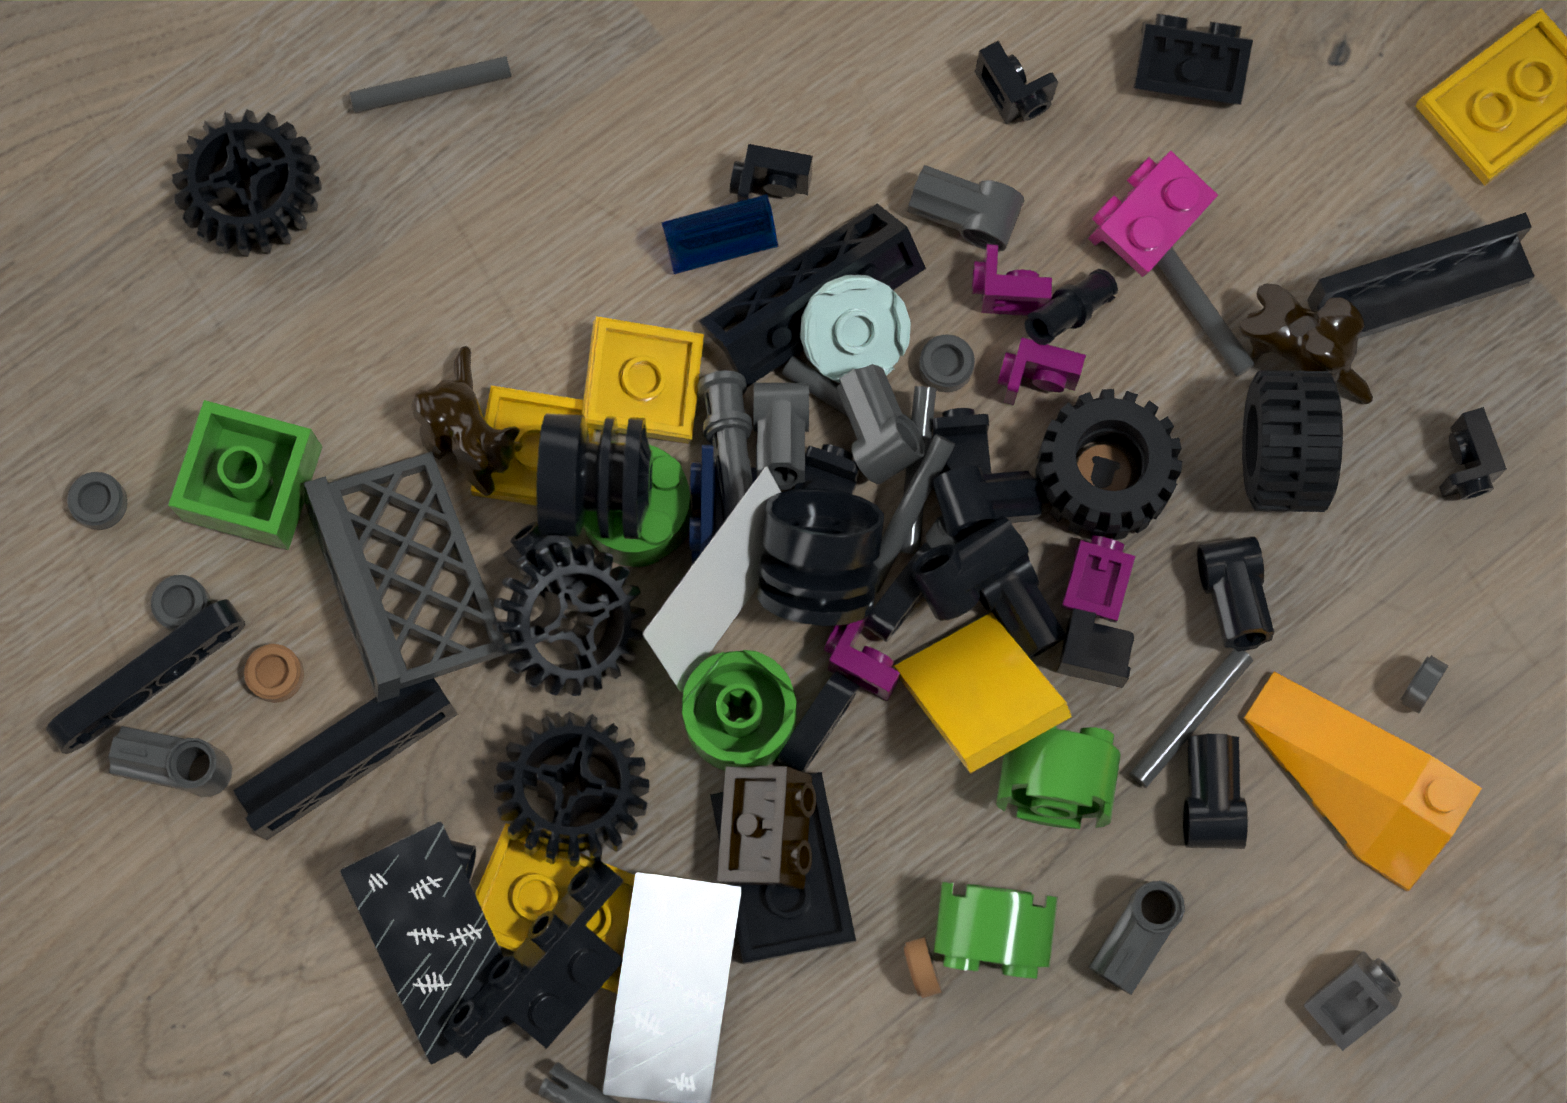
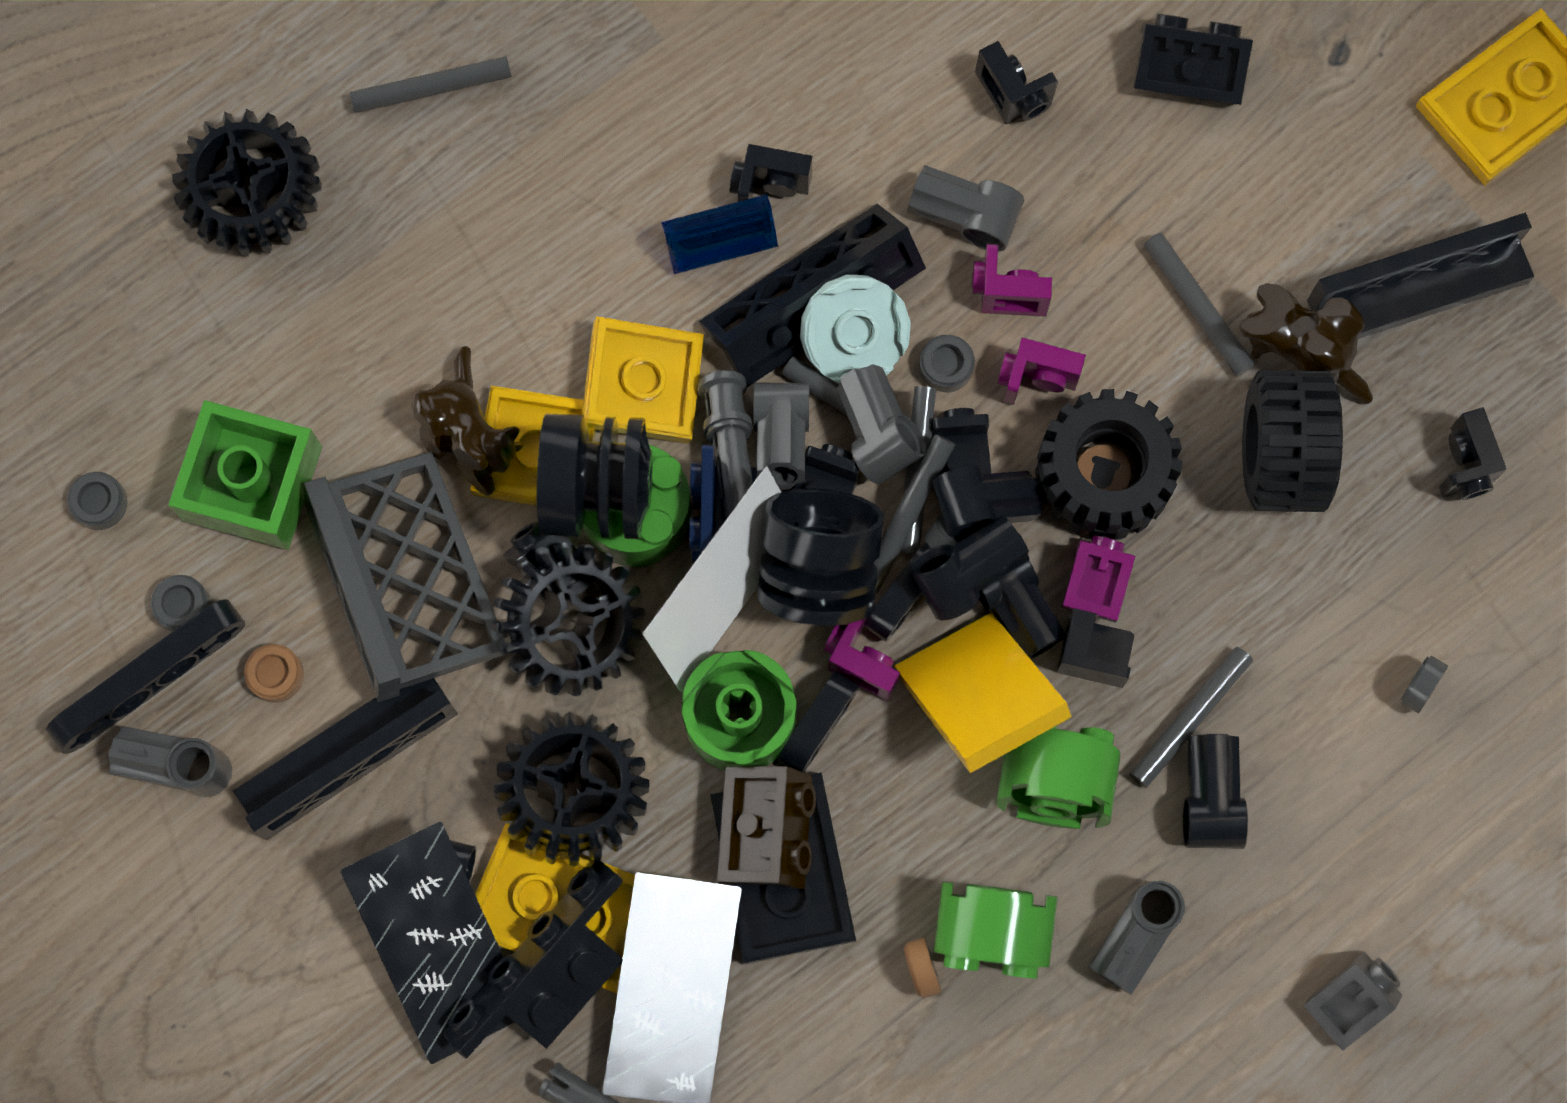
black pin [1024,269,1118,345] -> none
dark pink bracket [1088,150,1218,277] -> none
black piece [1197,536,1274,652] -> none
light orange wedge [1243,671,1482,891] -> none

